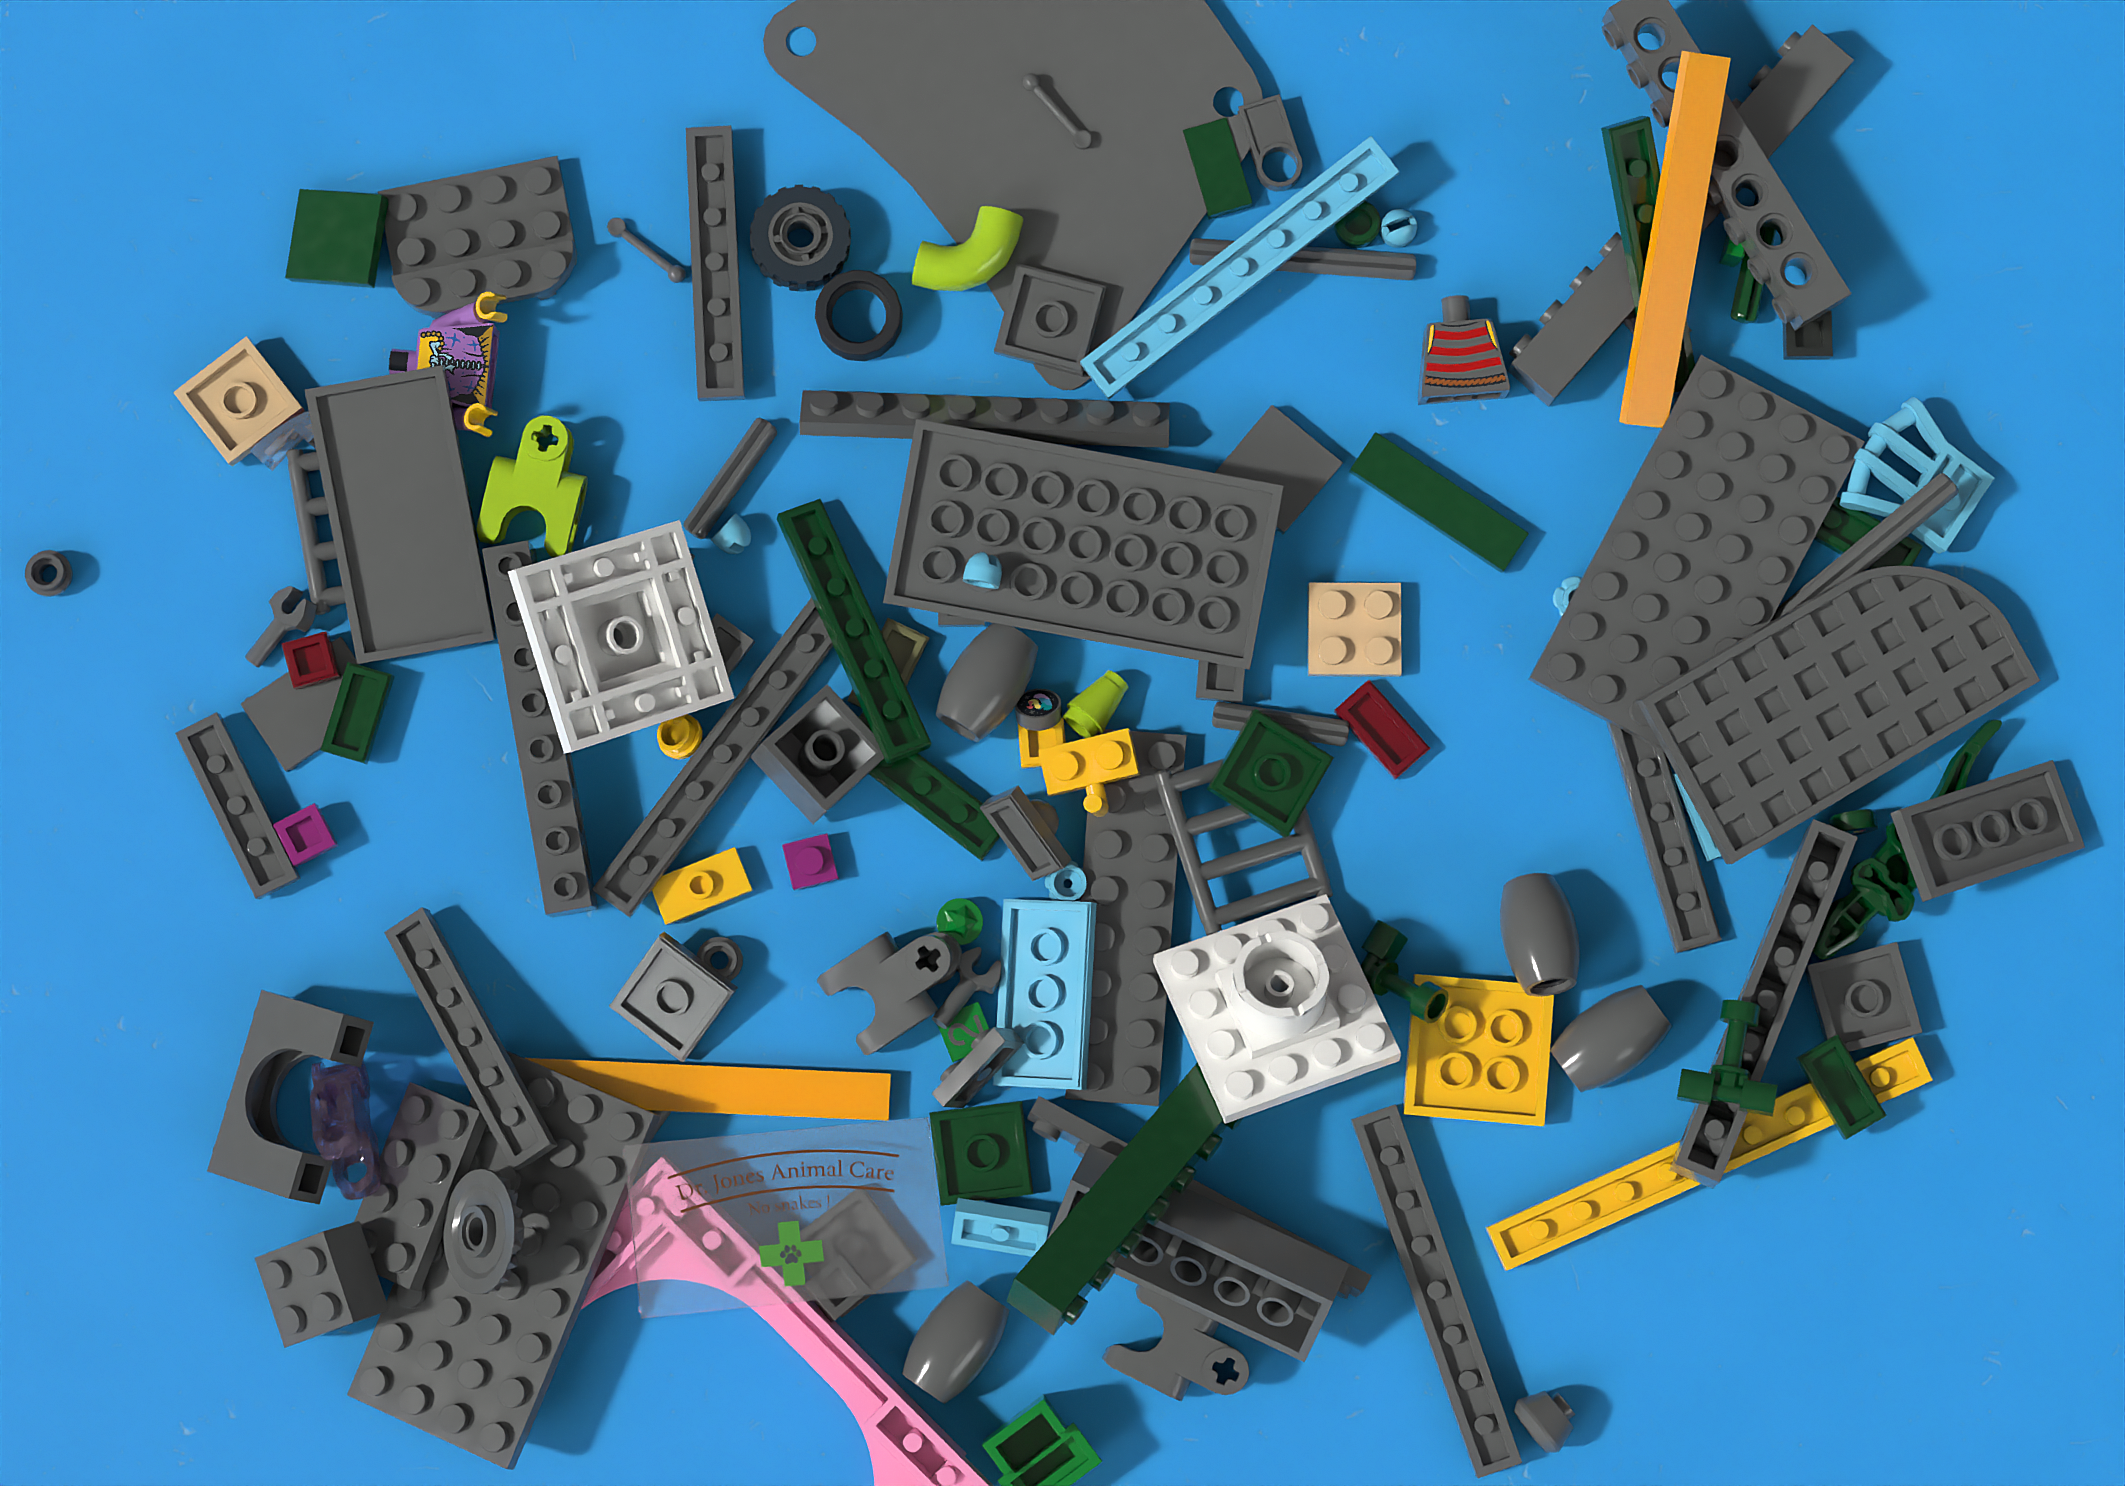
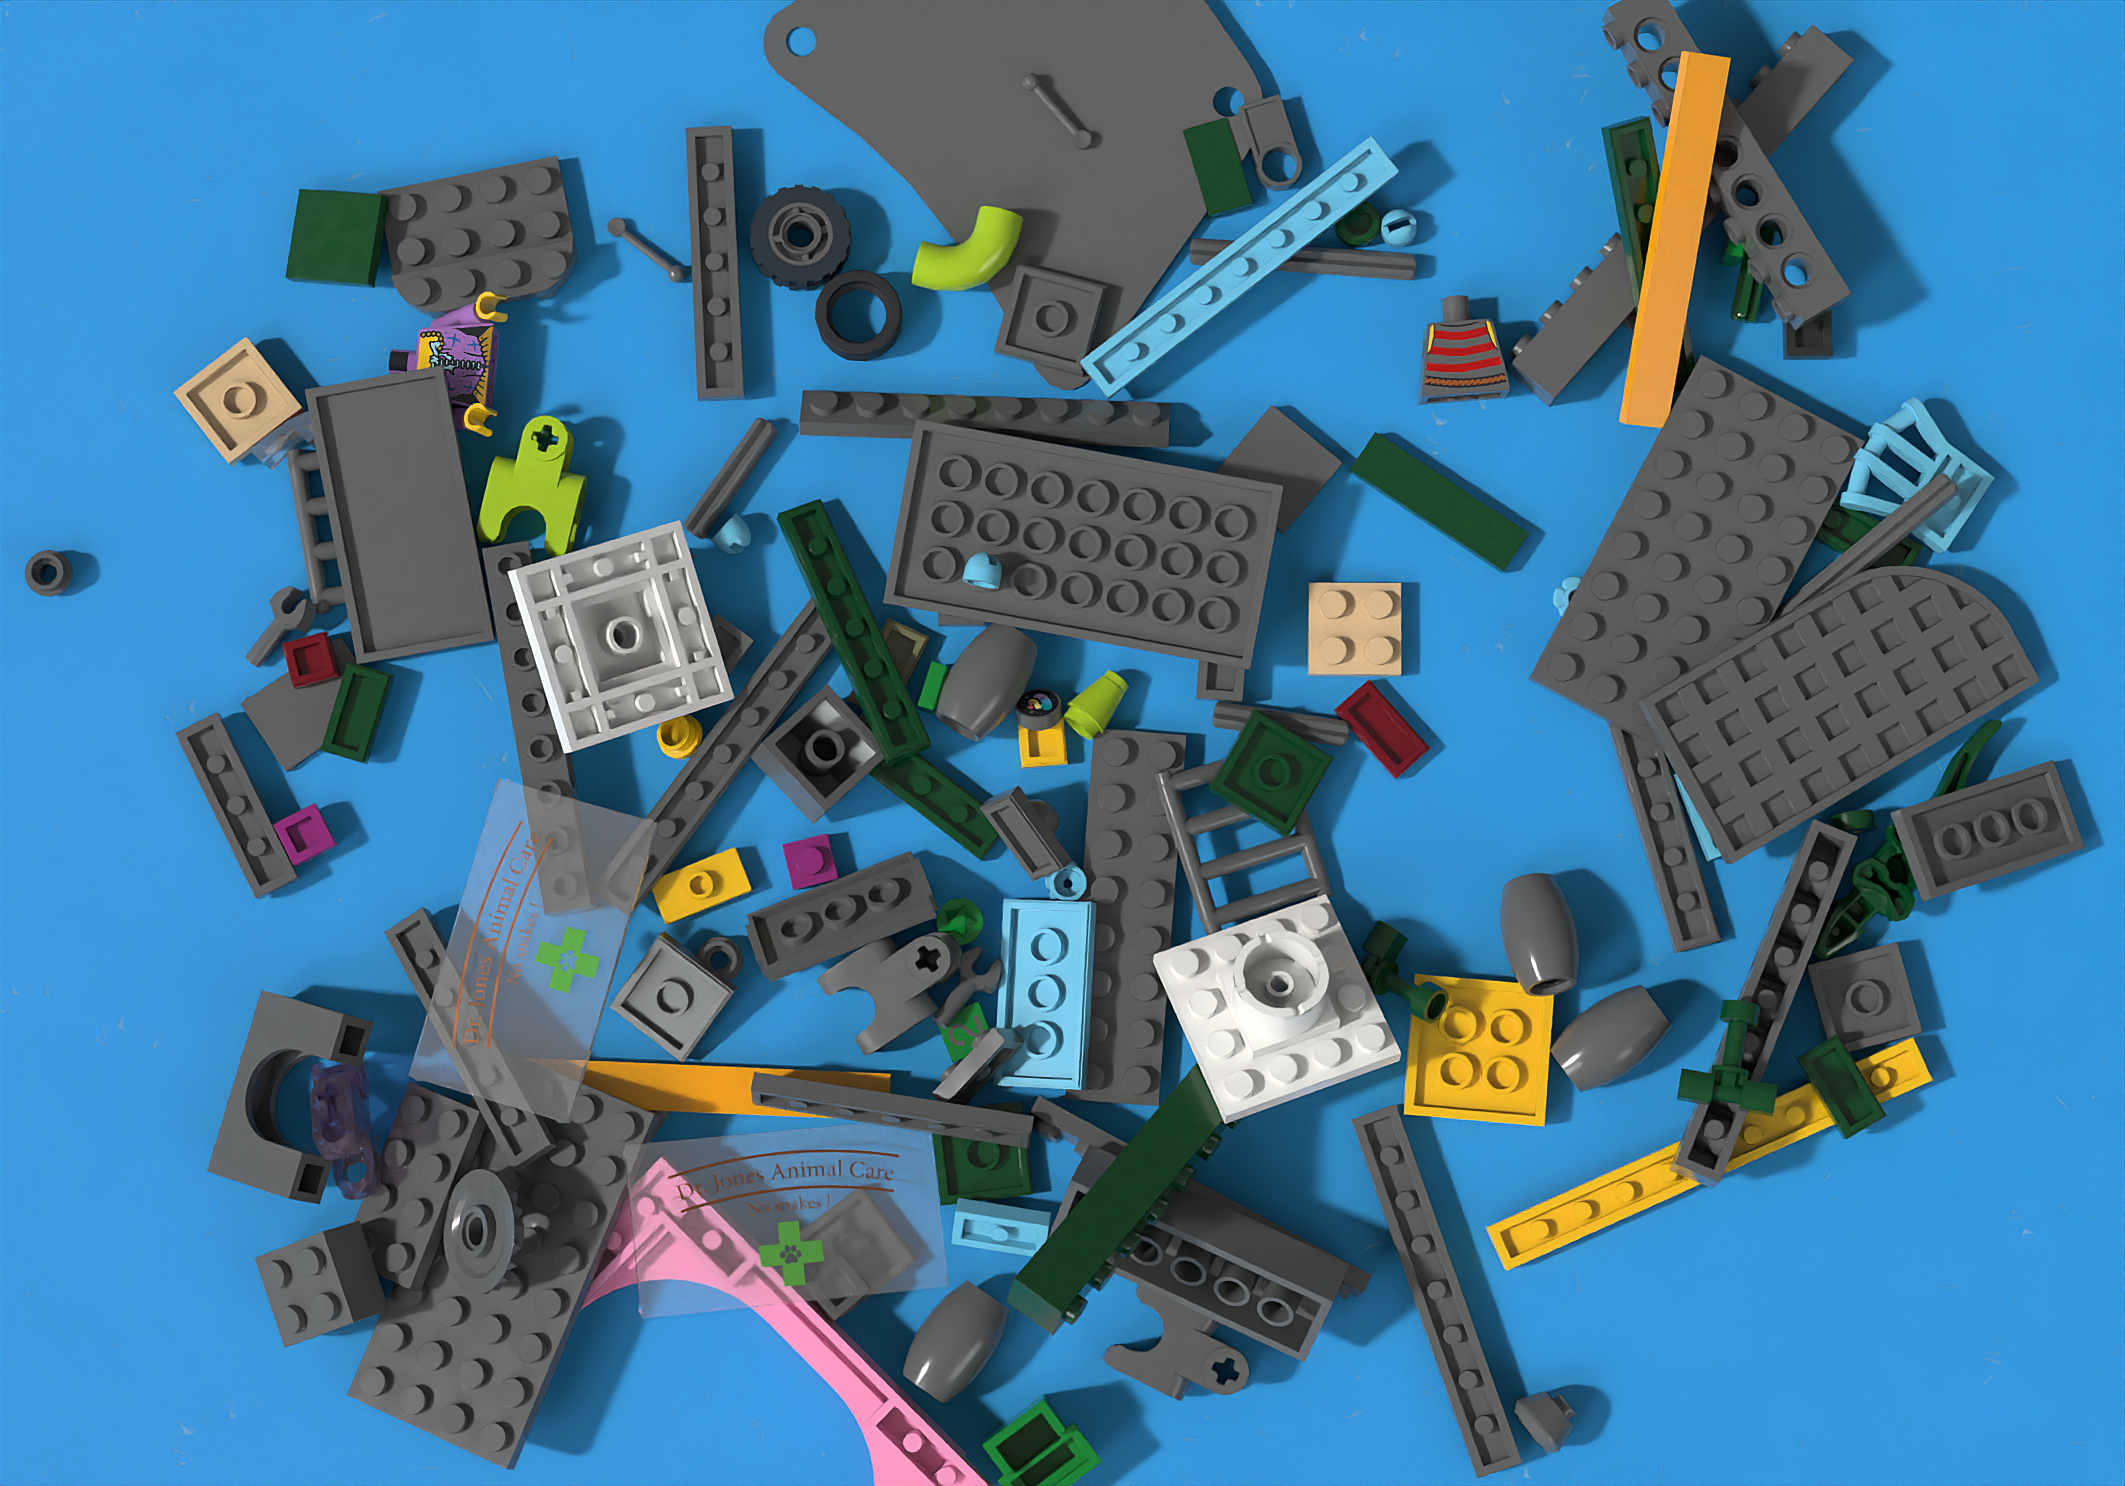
yellow plate [1038,728,1140,817] -> none
none -> clear piece [408,778,659,1123]
none -> dark grey brick [745,850,939,982]
none -> dark grey tile [751,1072,1034,1148]
none -> green tile [918,661,949,715]

